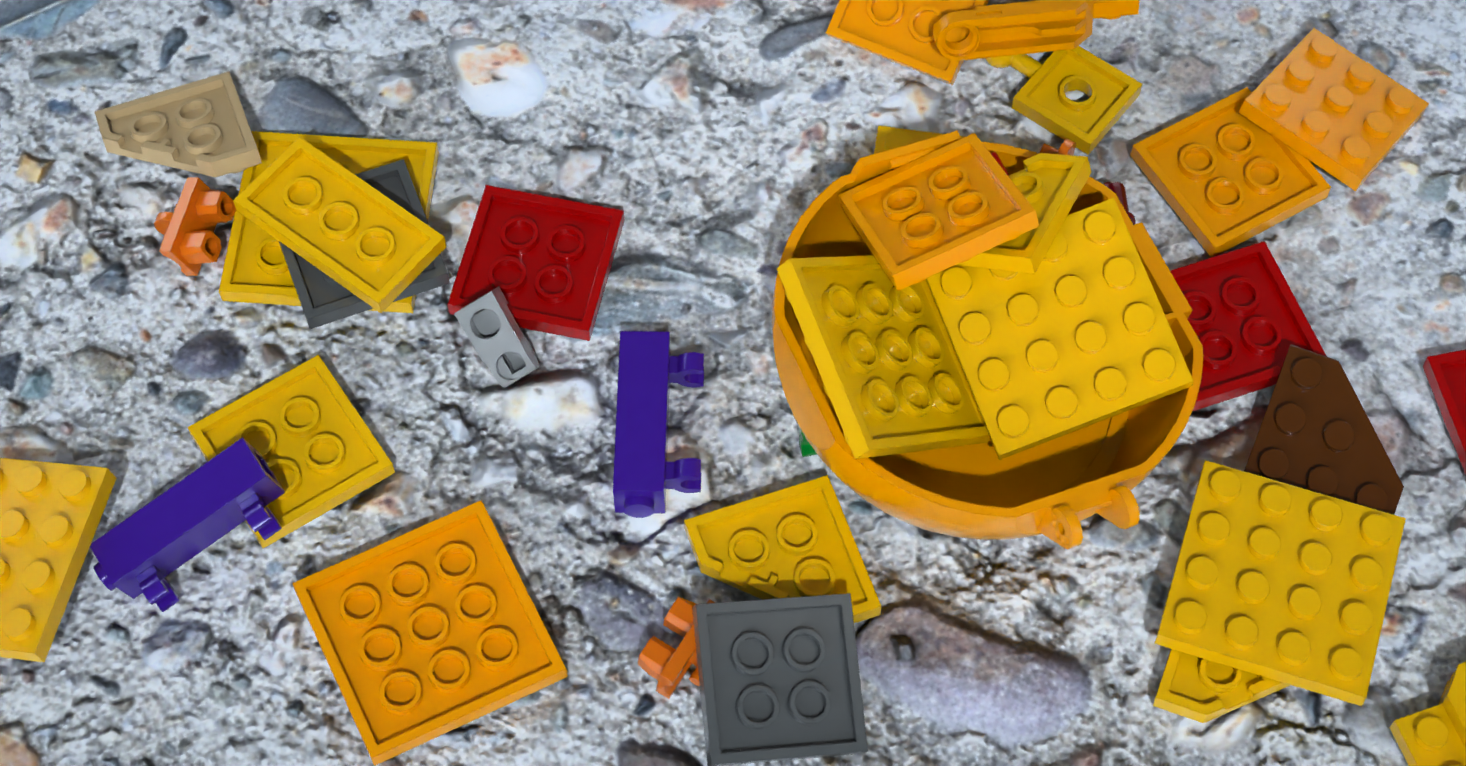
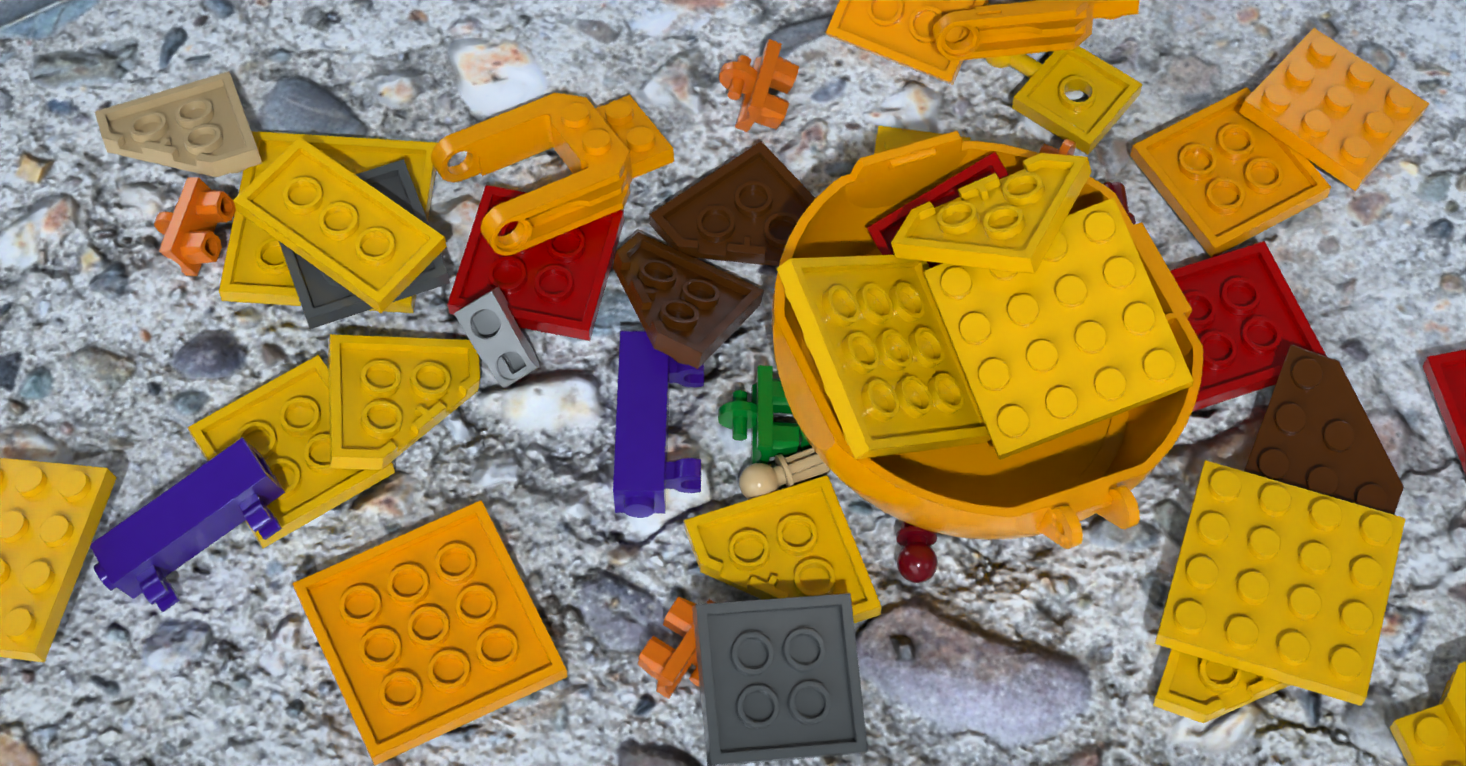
light orange plate [838,133,1039,291] -> none
none -> yellow plate [328,334,480,470]
none -> light orange plate [431,92,674,255]
none -> reddish brown plate [613,232,764,369]
none -> reddish brown plate [649,141,815,266]
none -> green hips [718,365,799,464]
none -> orange hips [719,39,799,132]
none -> tan axle [739,448,830,500]
none -> dark red axle [896,521,938,583]

